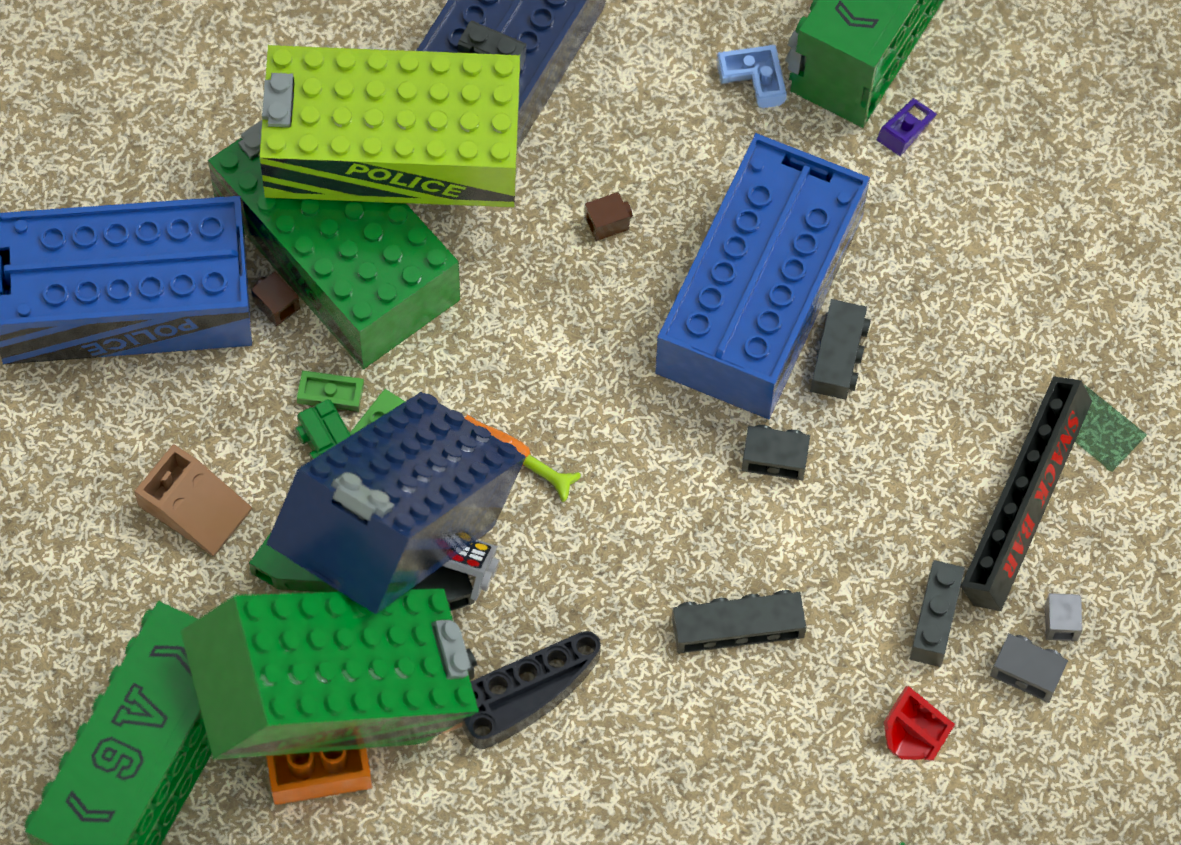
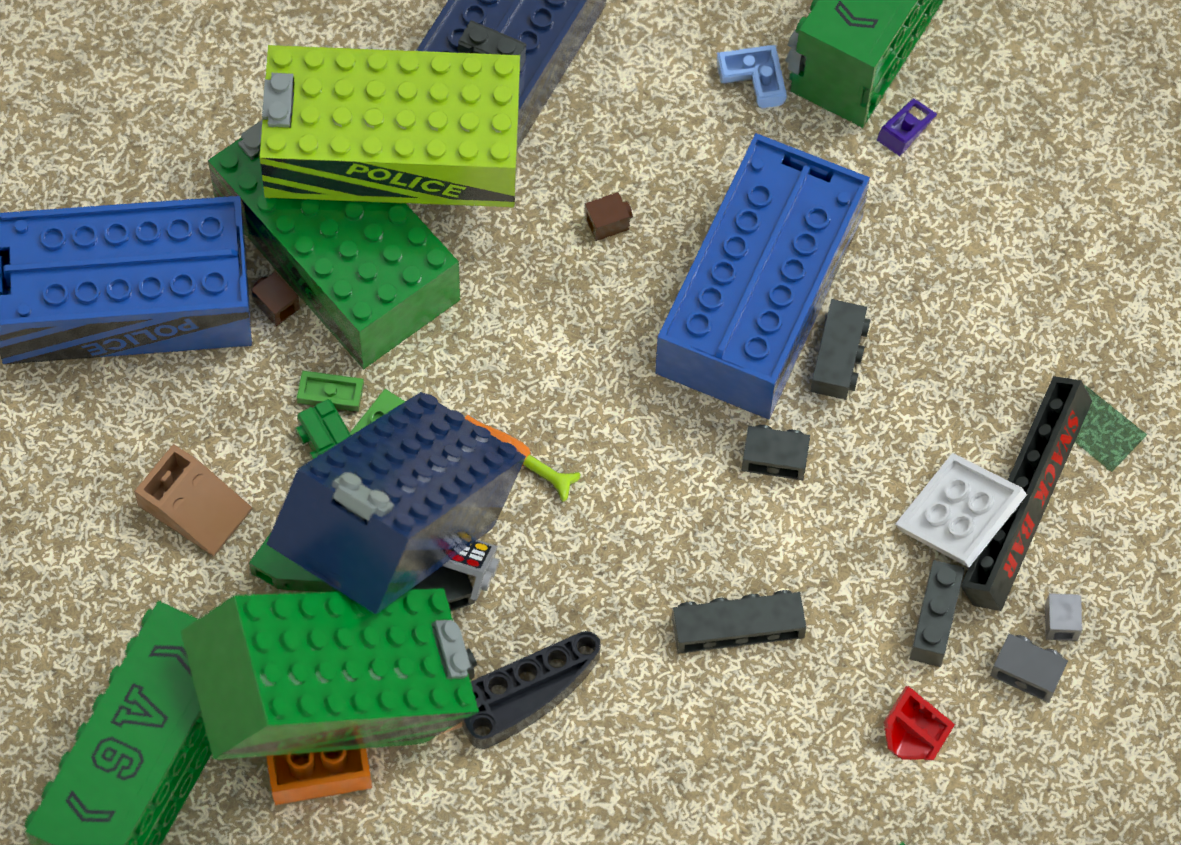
none -> white plate [895,453,1027,568]

